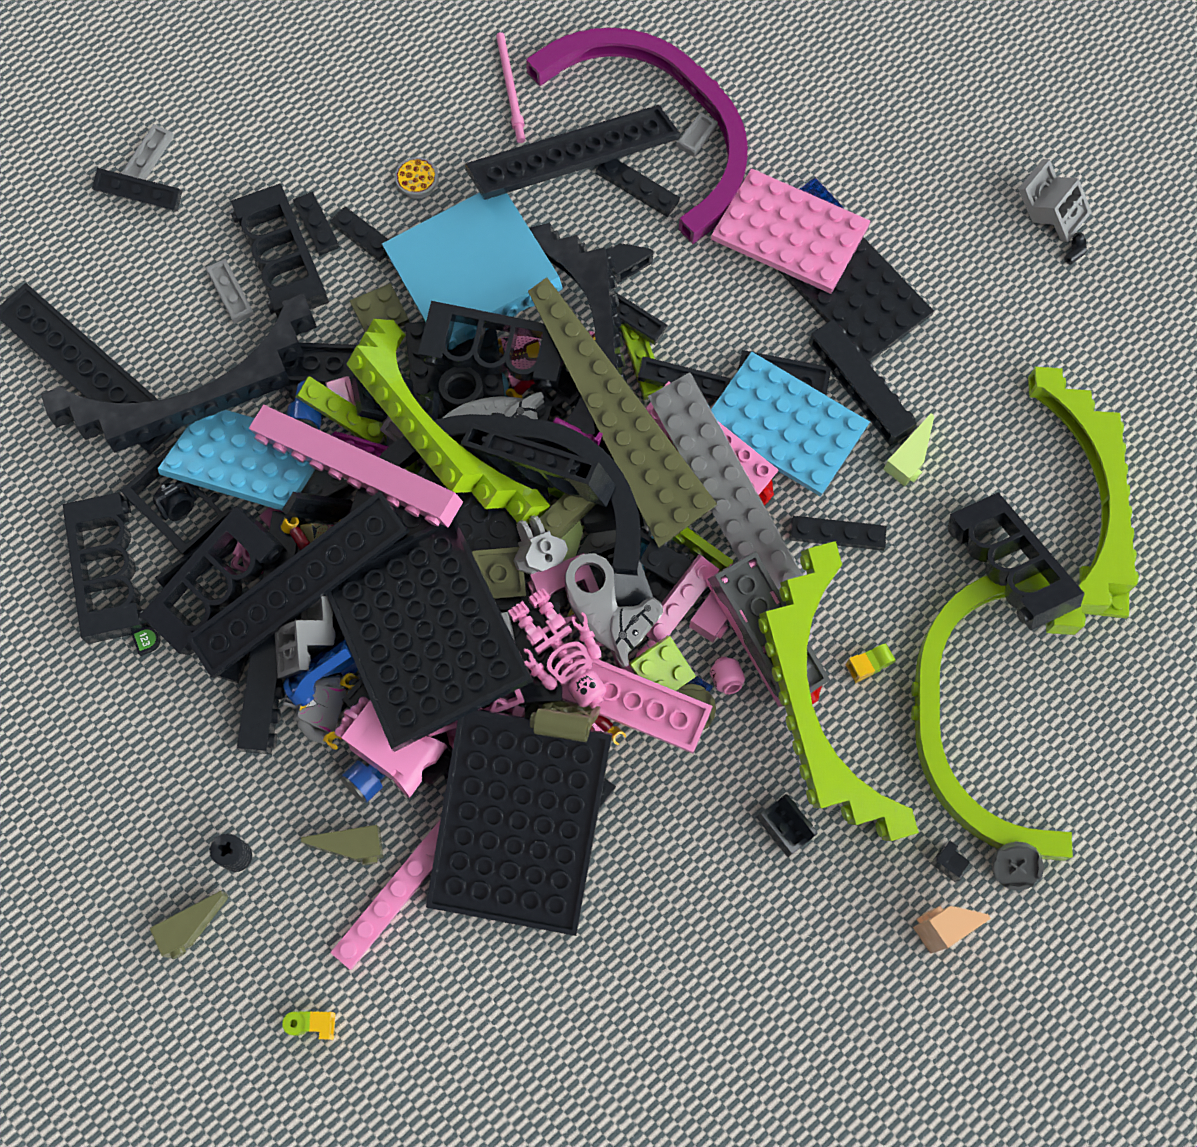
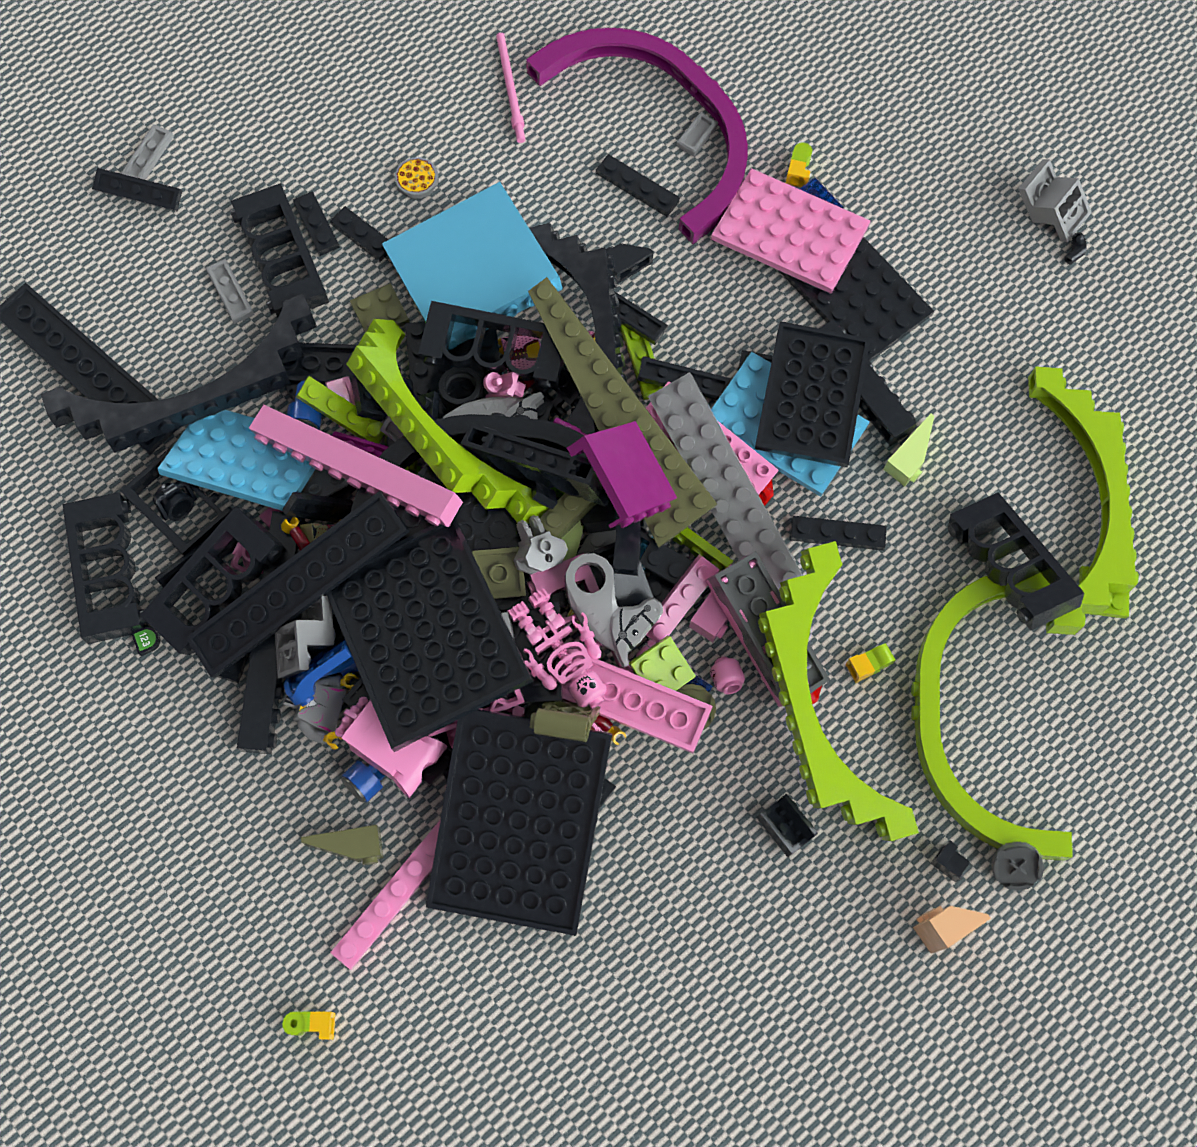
olive slope [149,891,229,959] -> none
black piece [209,833,253,872] -> none
black plate [465,105,680,200] -> none
none -> bright pink hips [483,372,526,398]
none -> black tile [531,480,557,509]
none -> magenta panel [567,421,677,528]
none -> black plate [755,321,870,468]
none -> leg [786,142,812,189]

